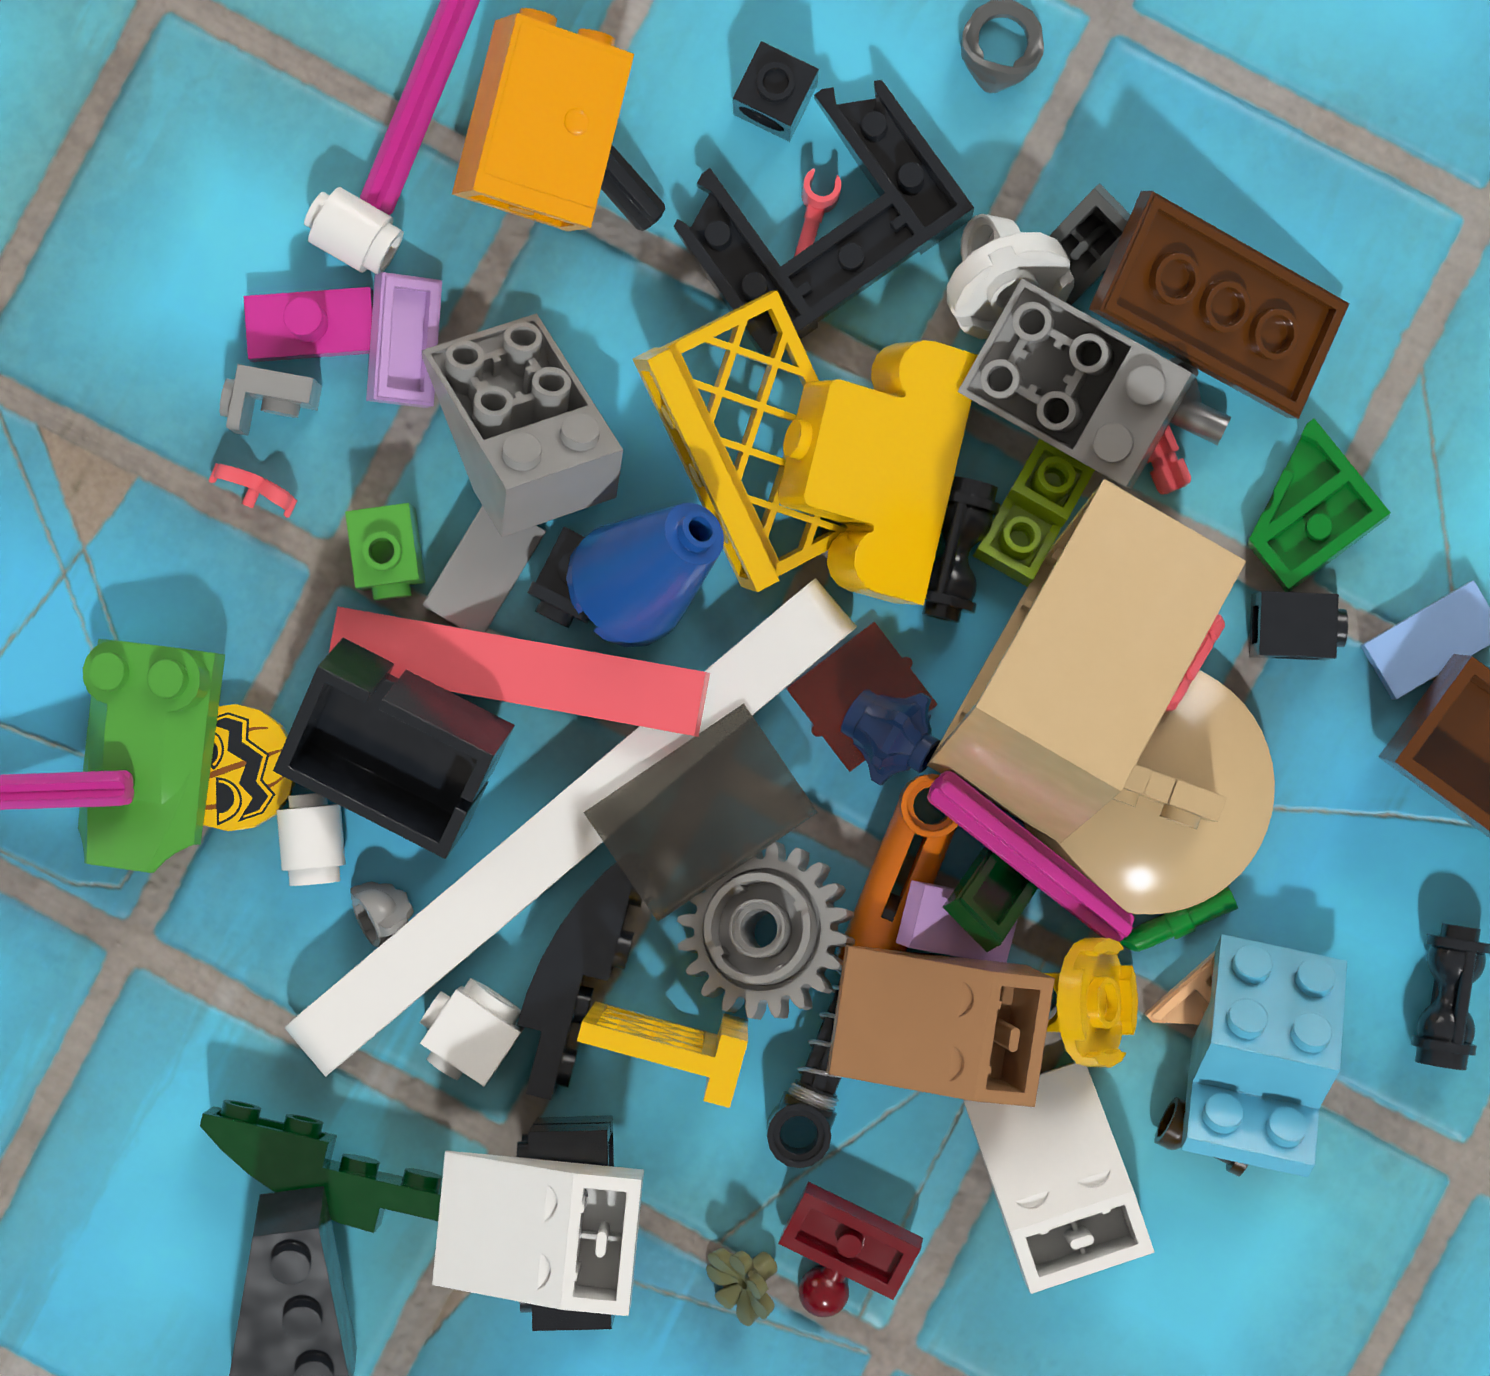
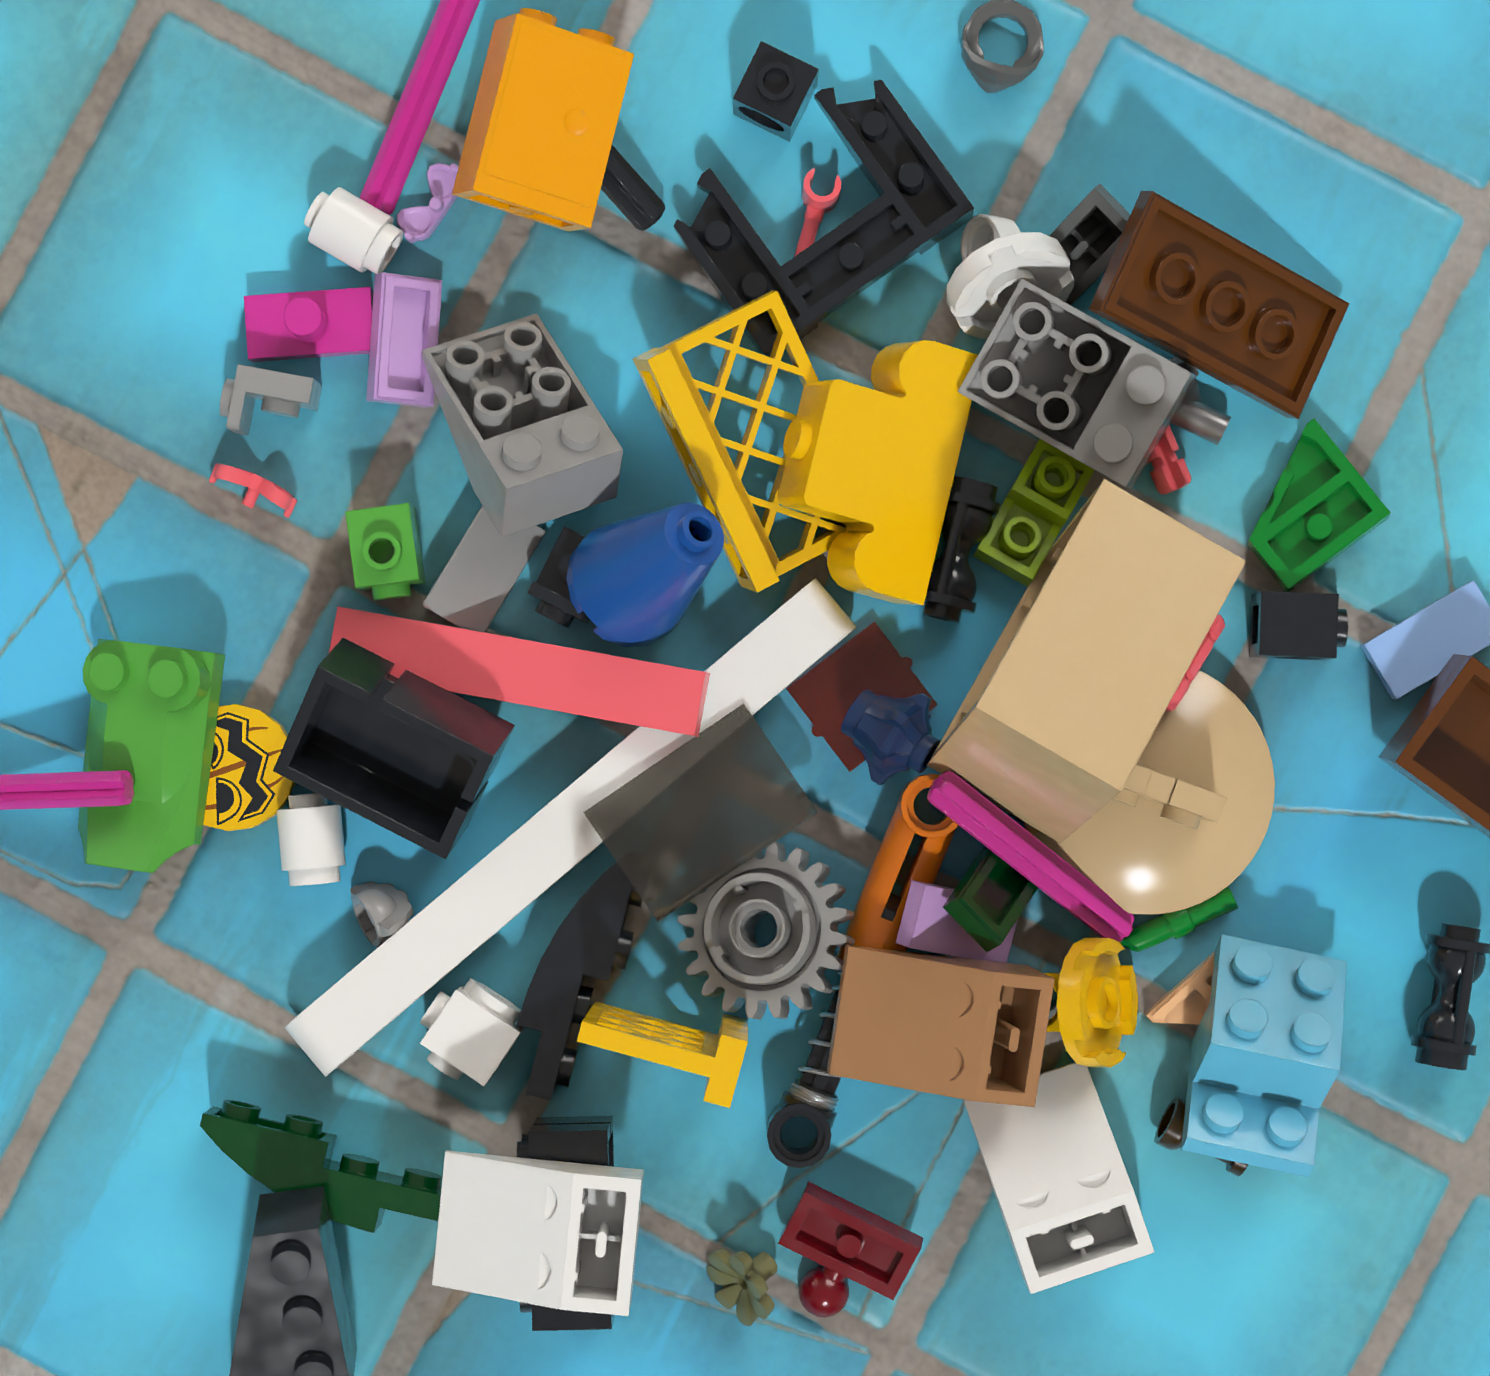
none -> lavender piece [397,163,459,243]

